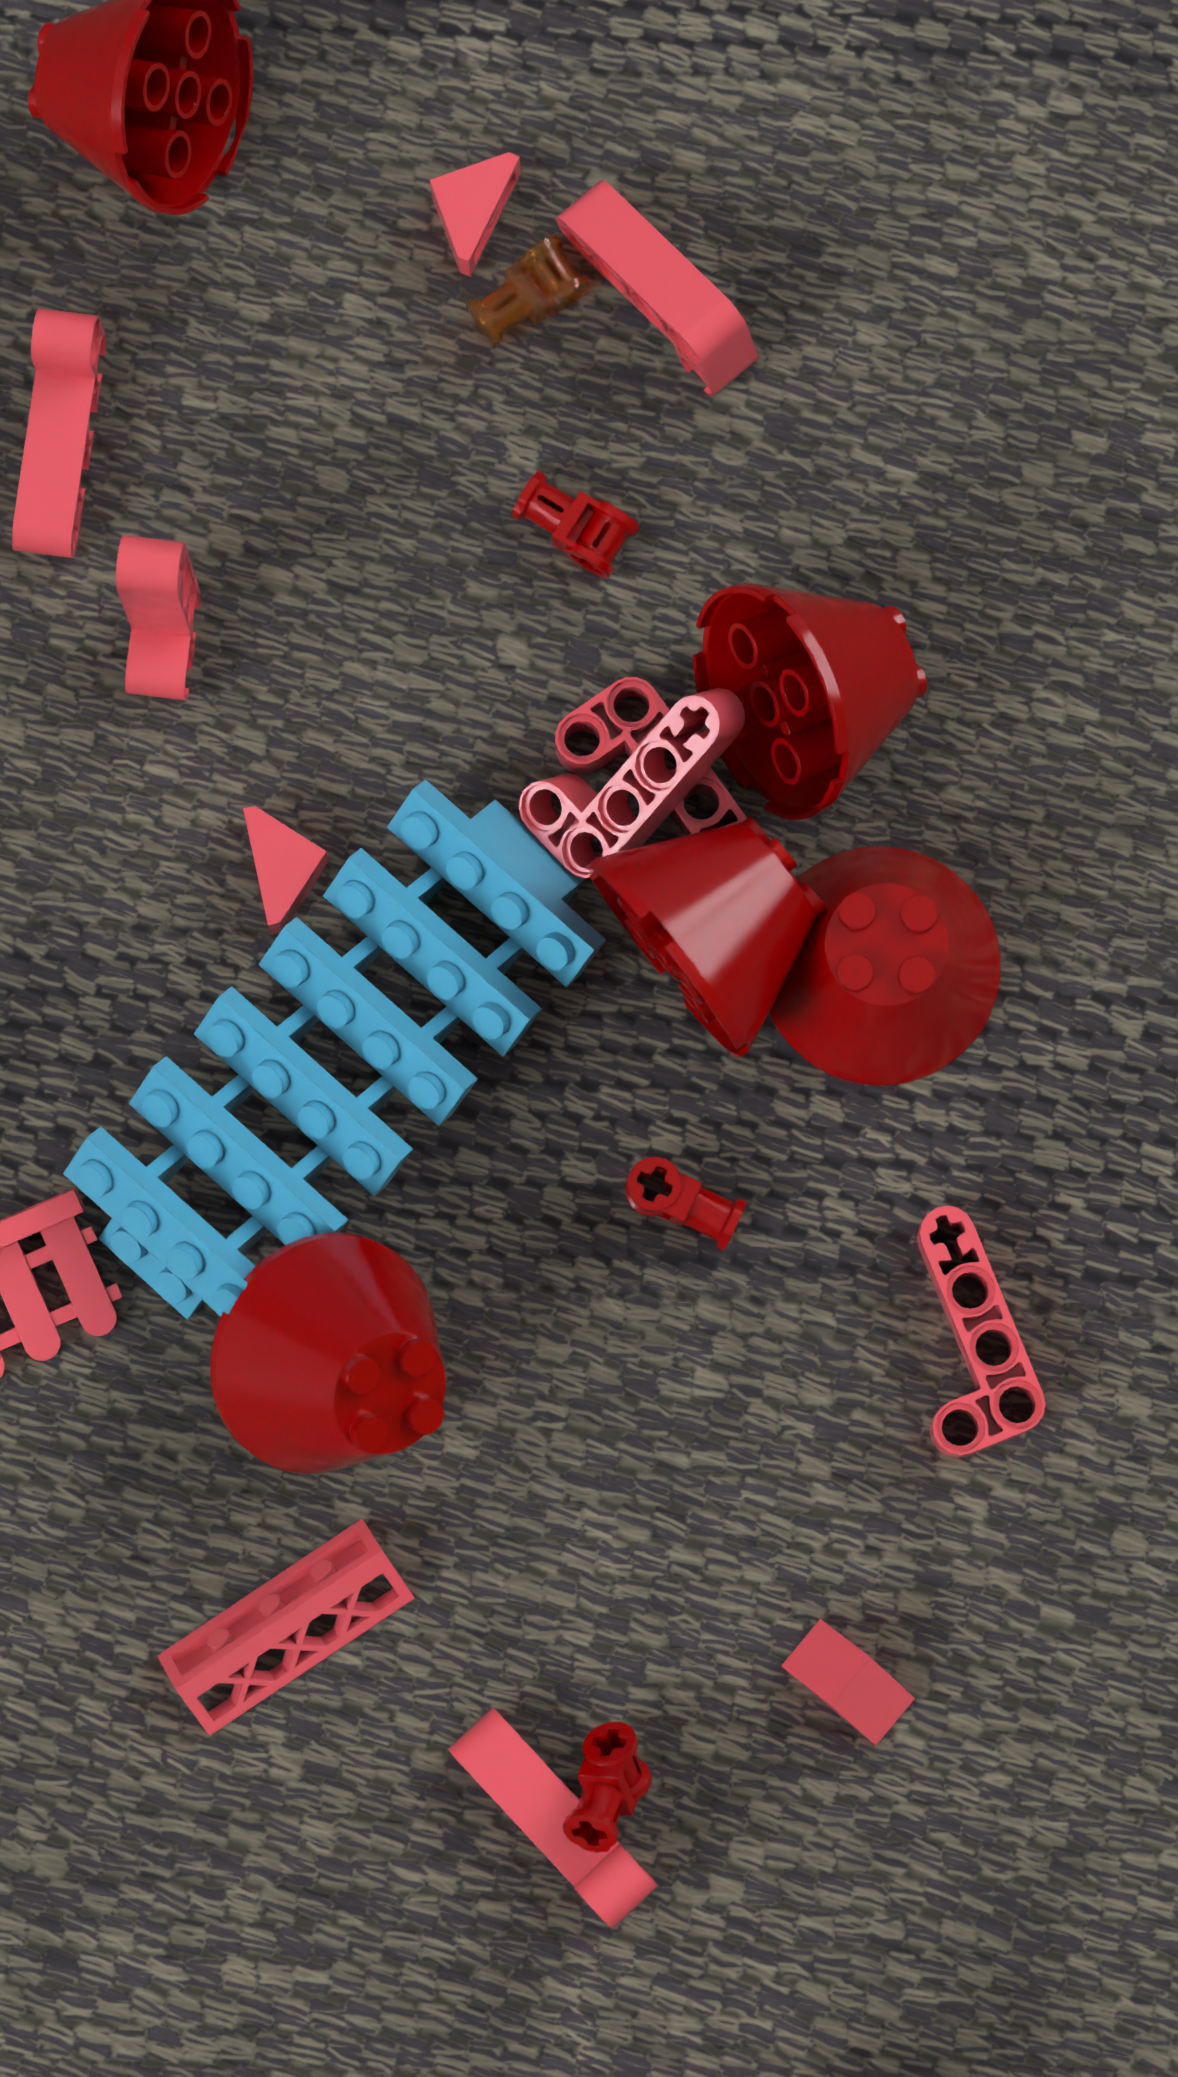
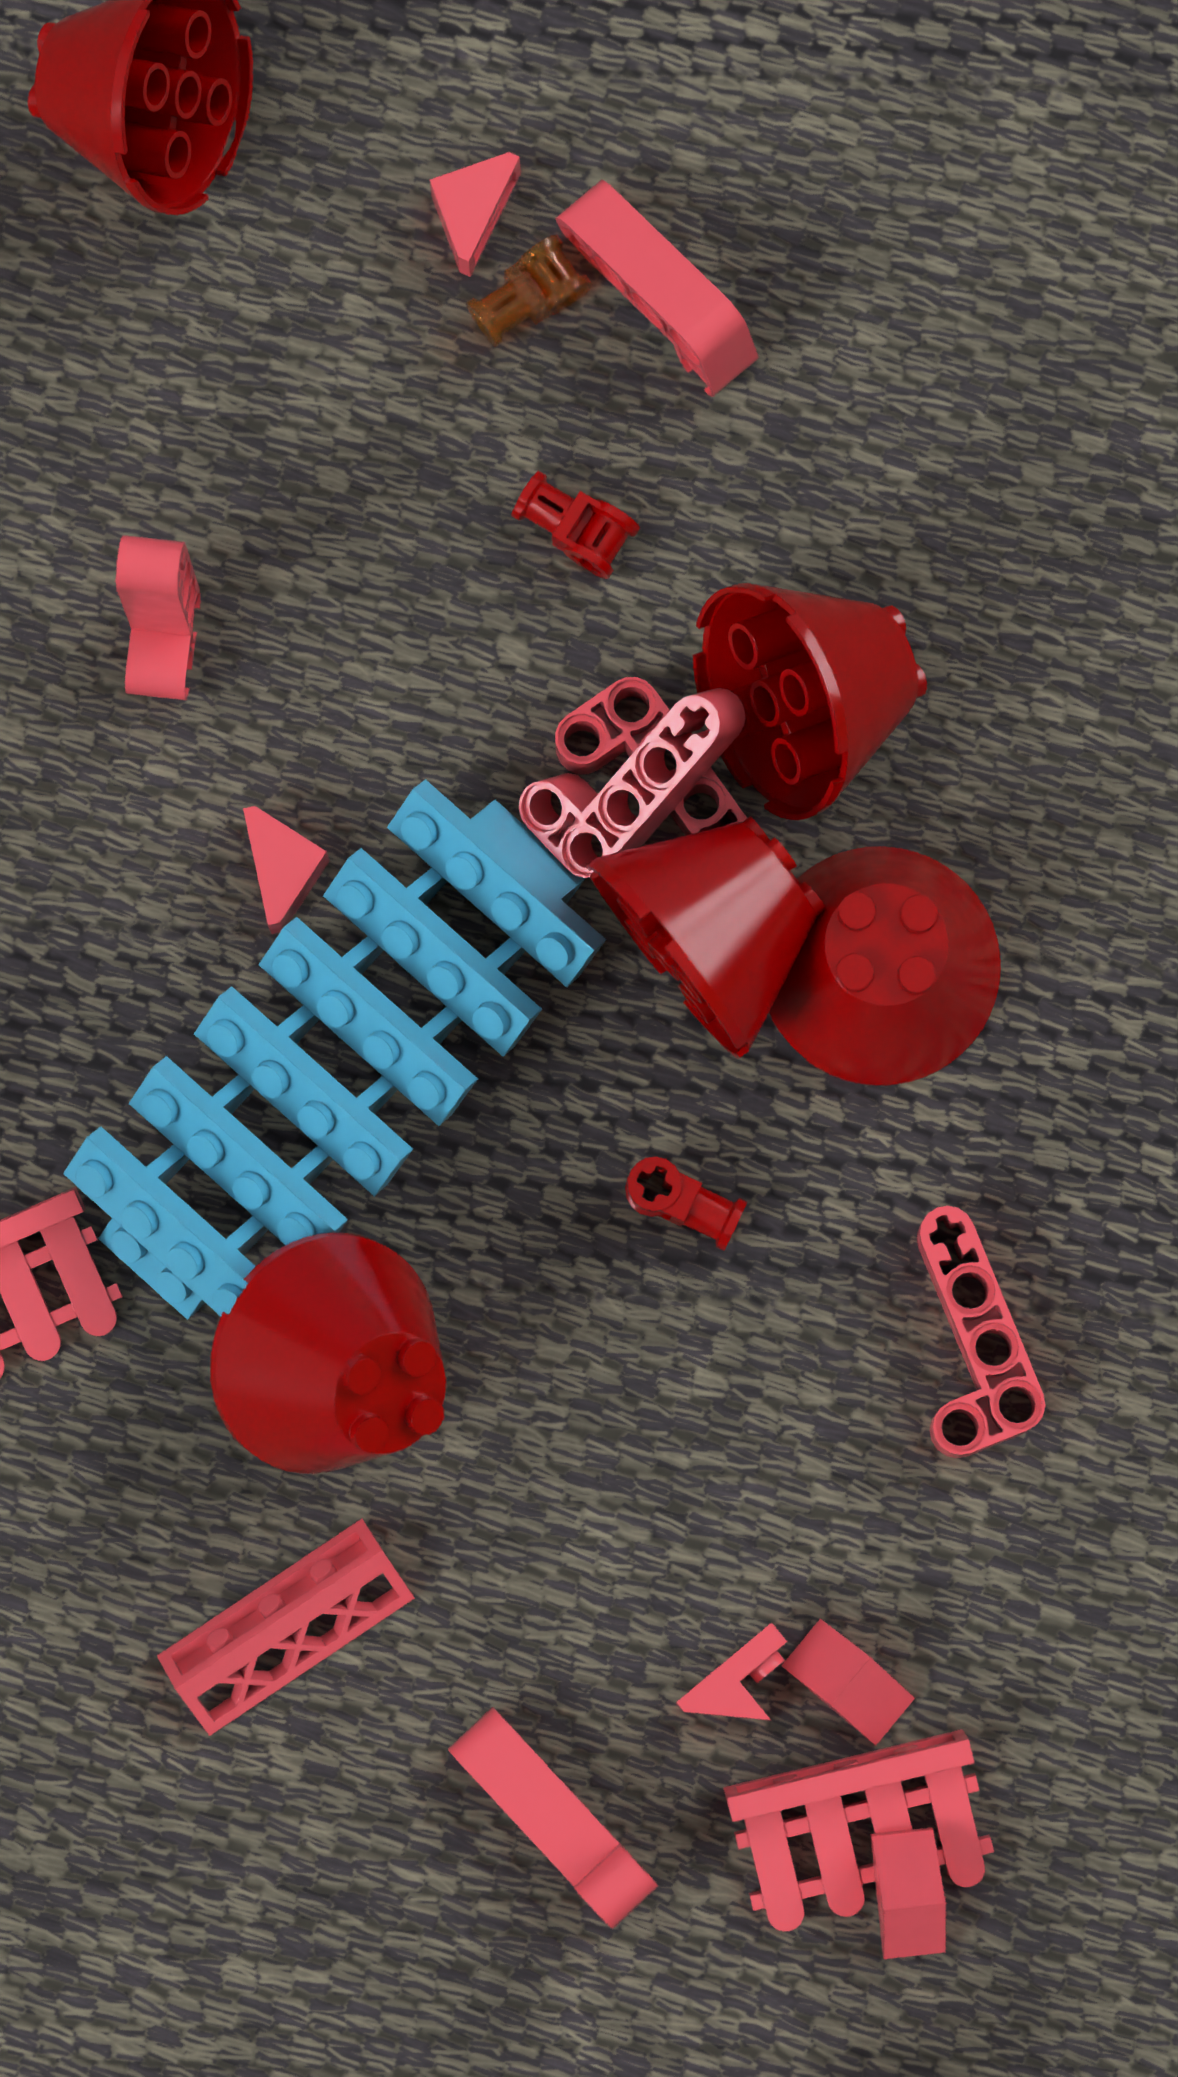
coral beam [12,308,106,558] -> none
red connector [563,1721,652,1853] -> none
none -> coral slope [676,1623,787,1721]
none -> coral fence [723,1729,994,1932]
none -> coral slope [870,1827,946,1959]

